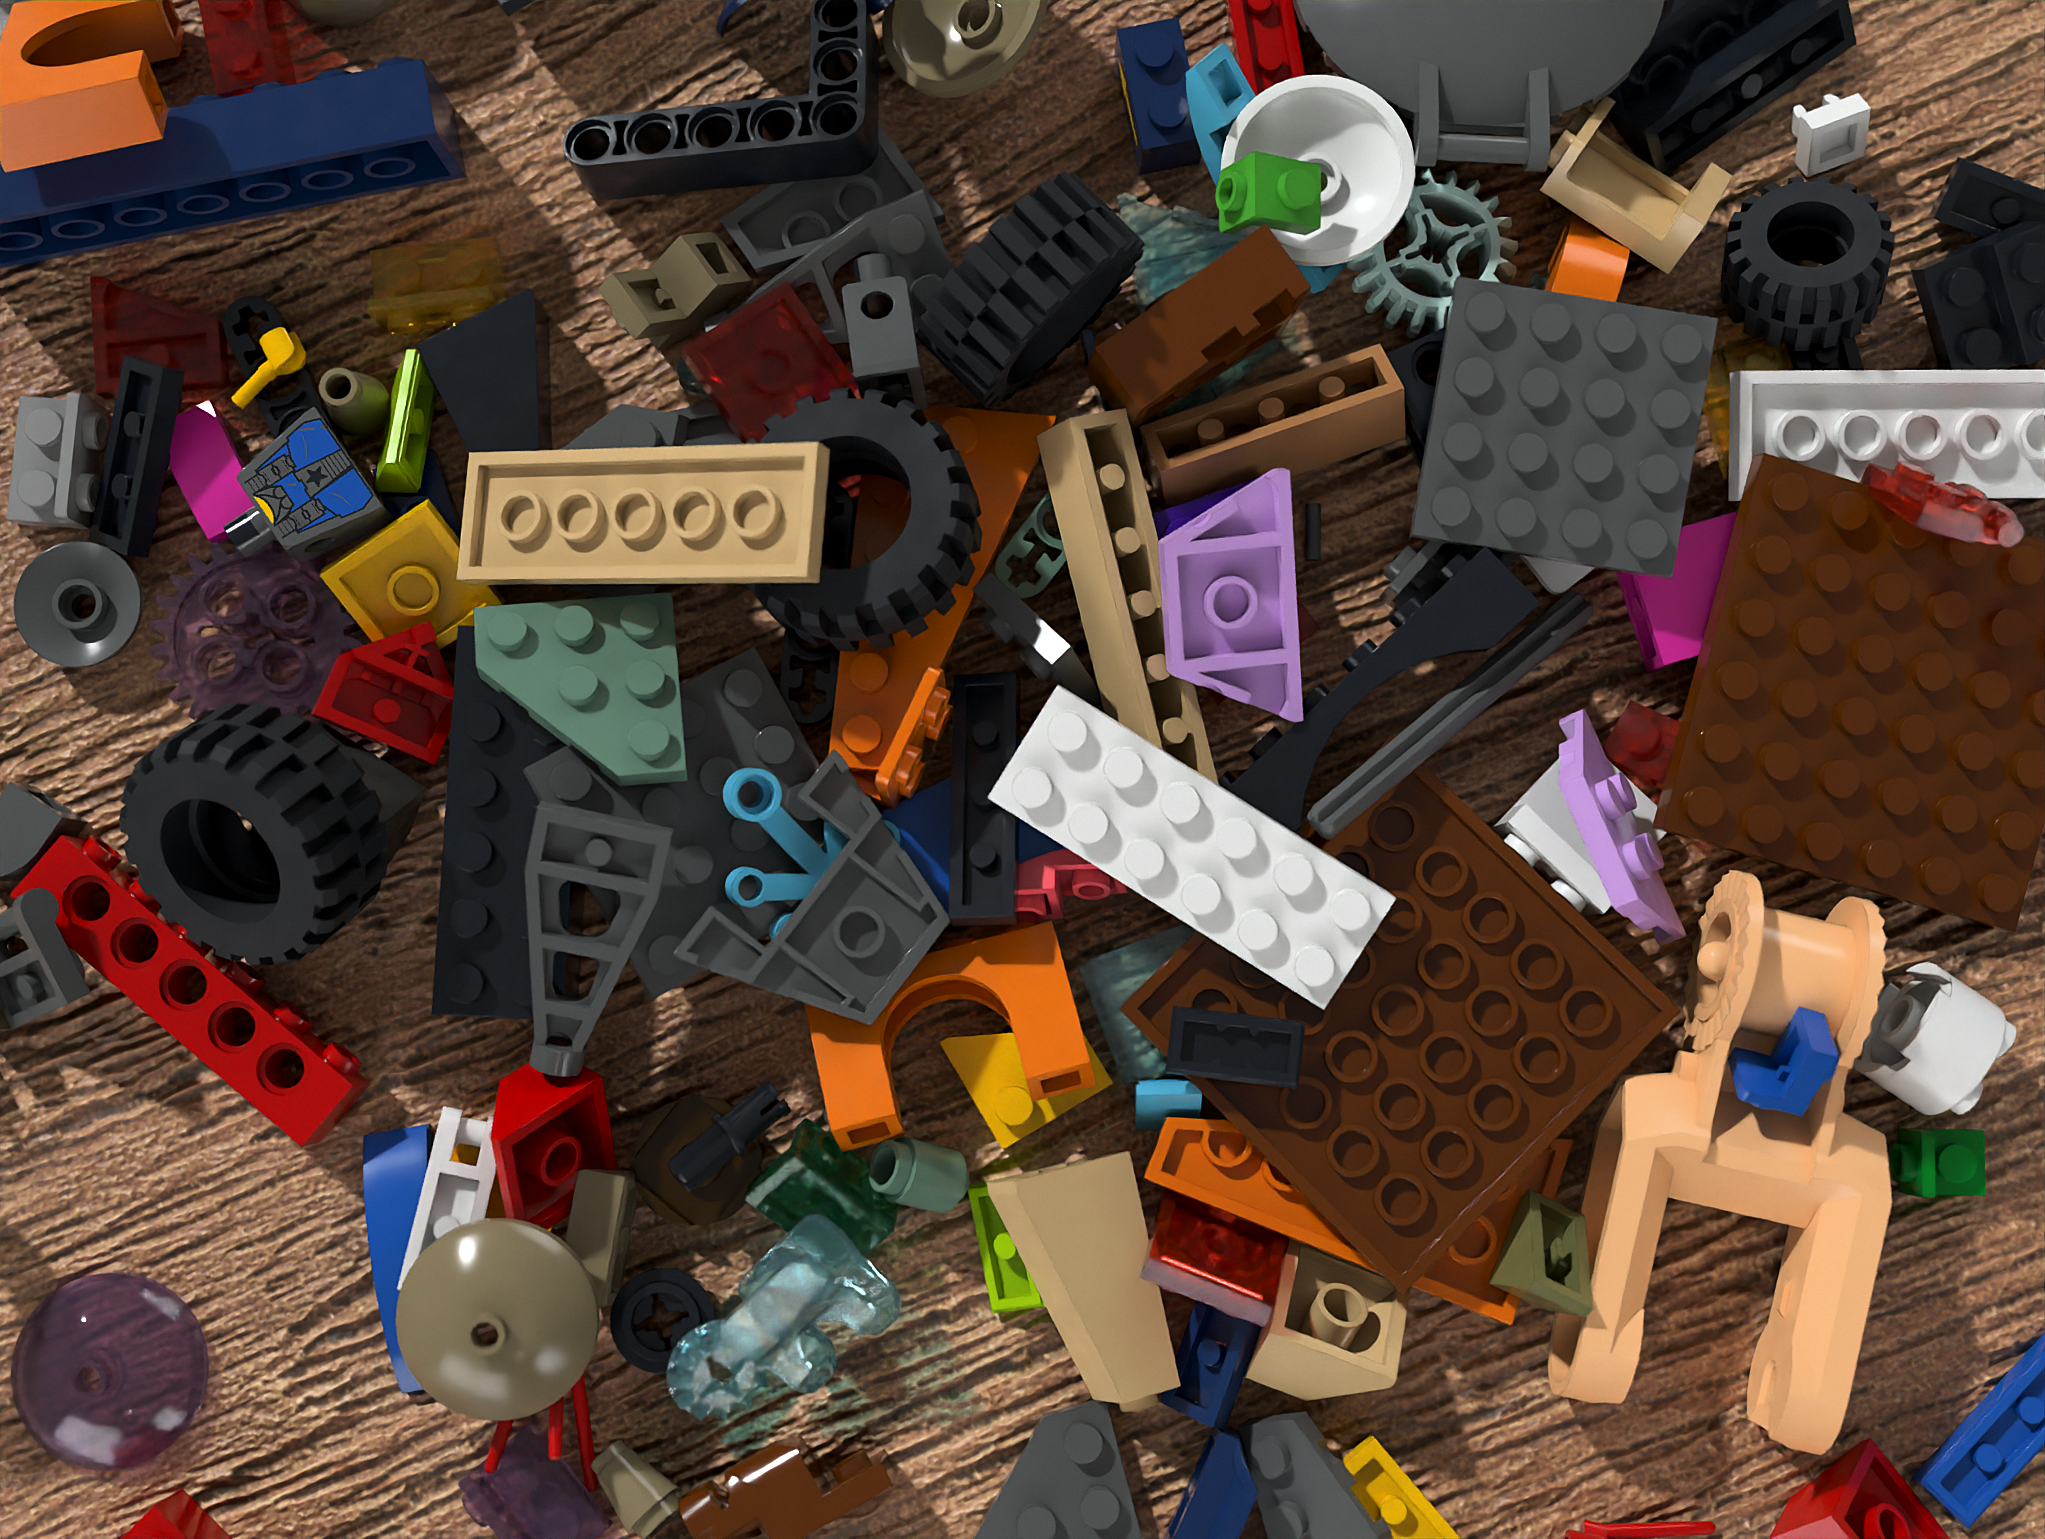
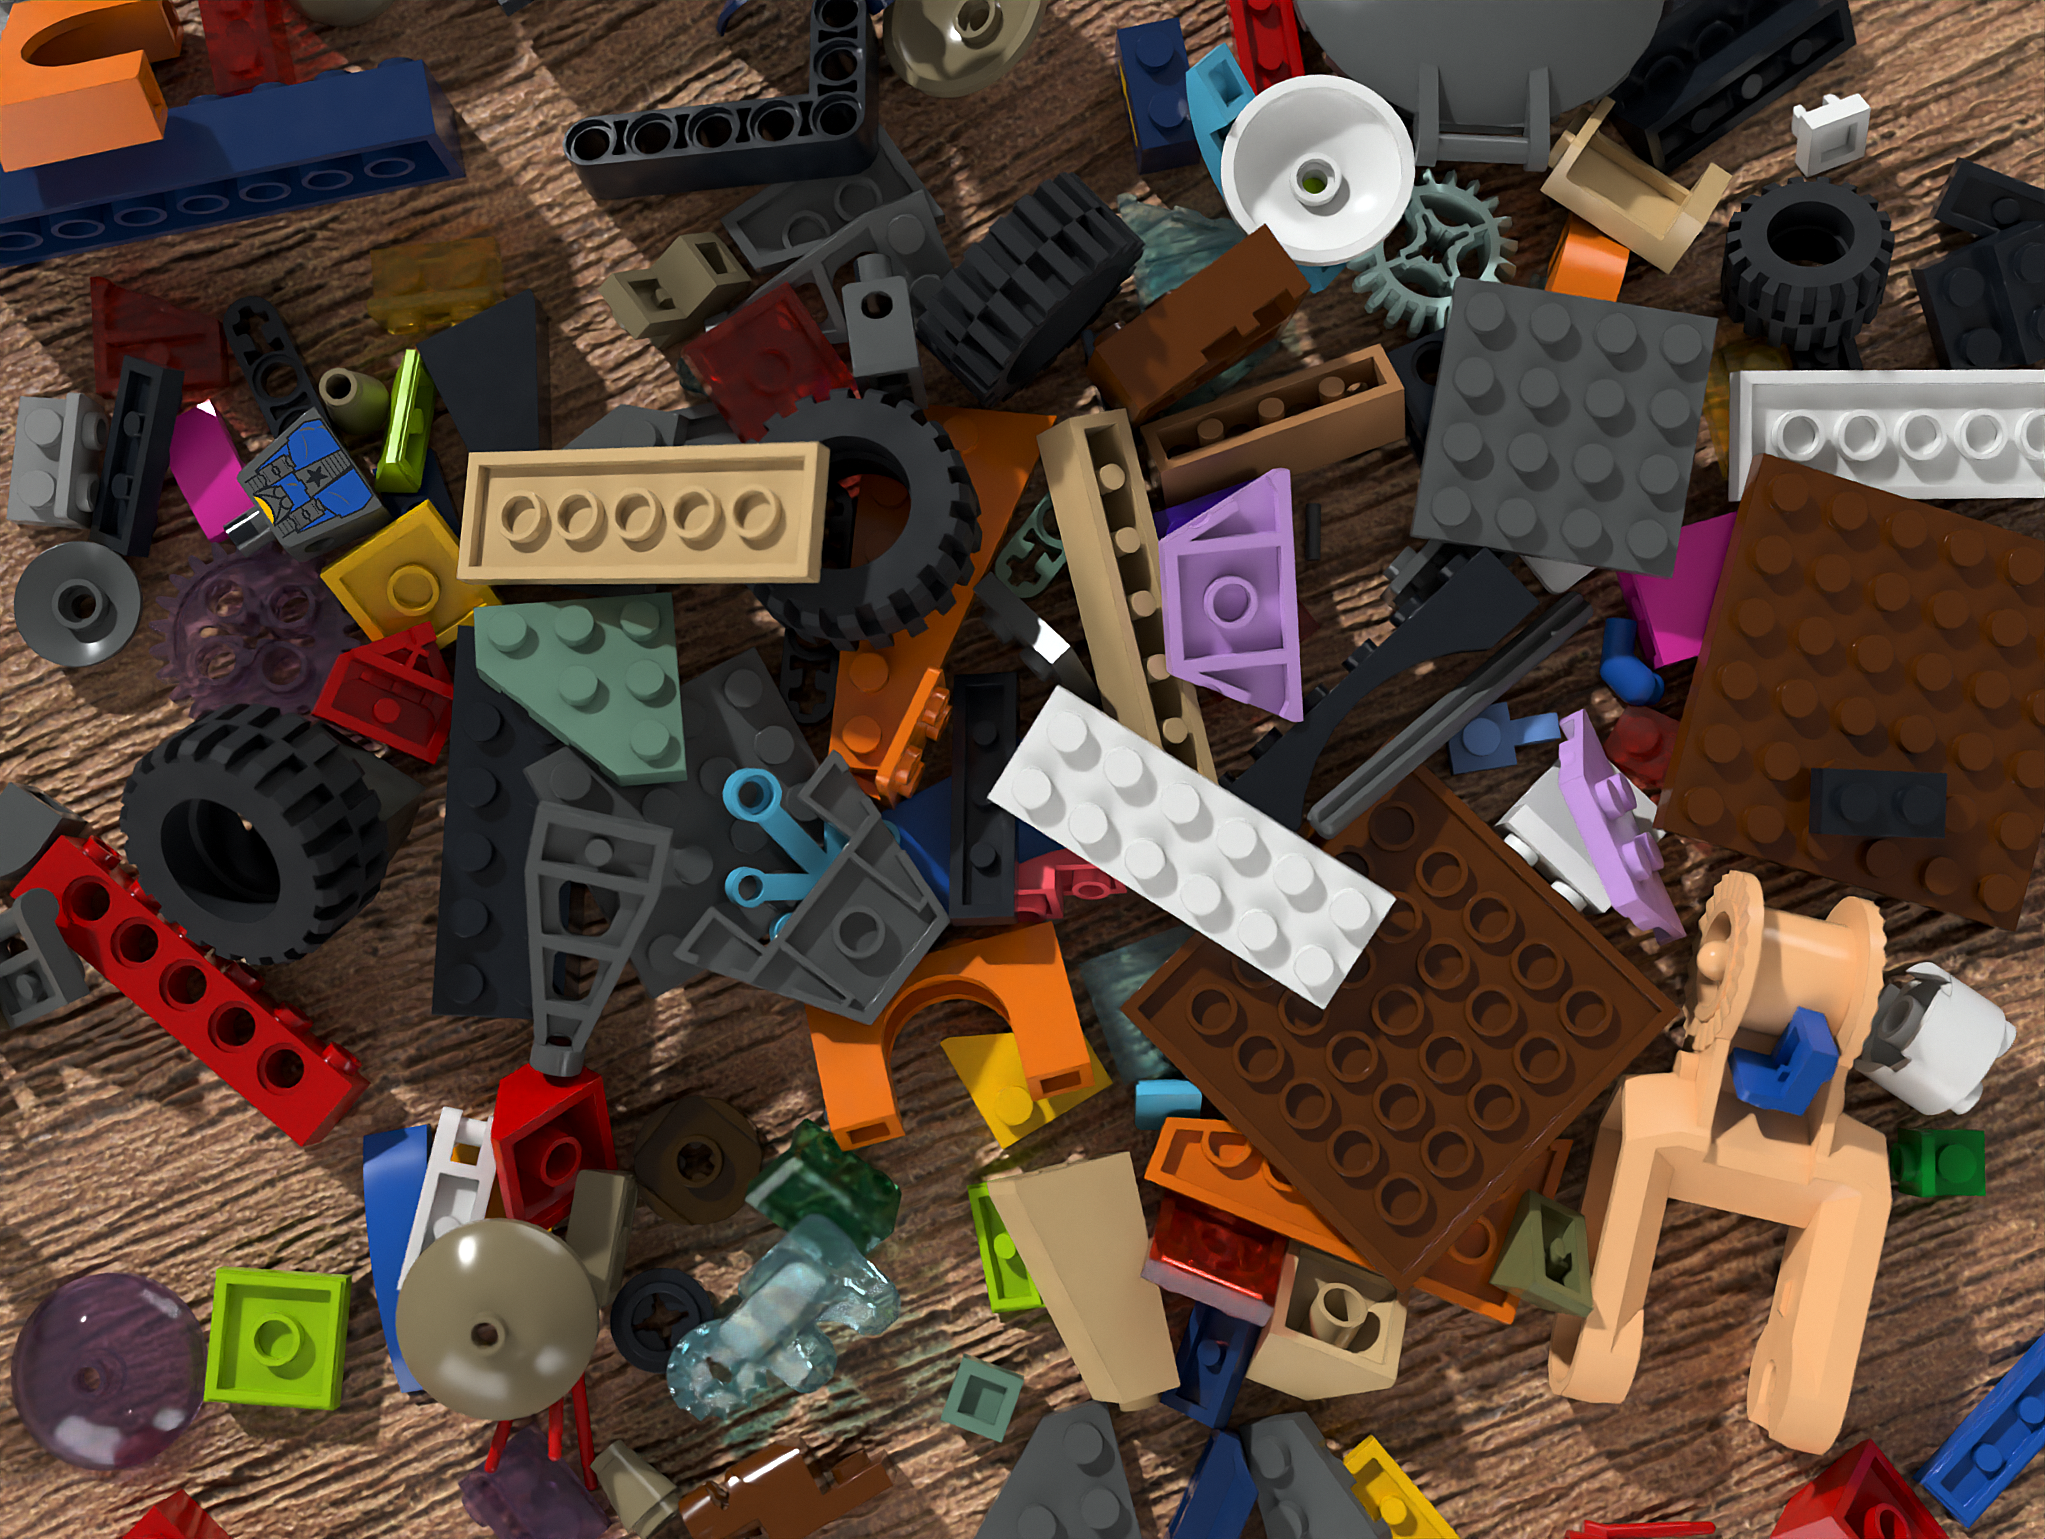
yellow hand [231,327,307,409] -> none
black axle [668,1080,791,1191] -> none
sand green brick [869,1137,969,1214] -> none
black plate [1165,1006,1306,1089] -> none
bright green bracket [1215,151,1321,235] -> none
clear red plate [1859,461,2024,547] -> none
none -> lime plate [203,1266,352,1411]
none -> sand green plate [940,1353,1024,1443]
none -> medium blue plate [1445,702,1561,776]
none -> blue arm [1599,618,1665,707]
none -> black plate [1809,768,1947,839]

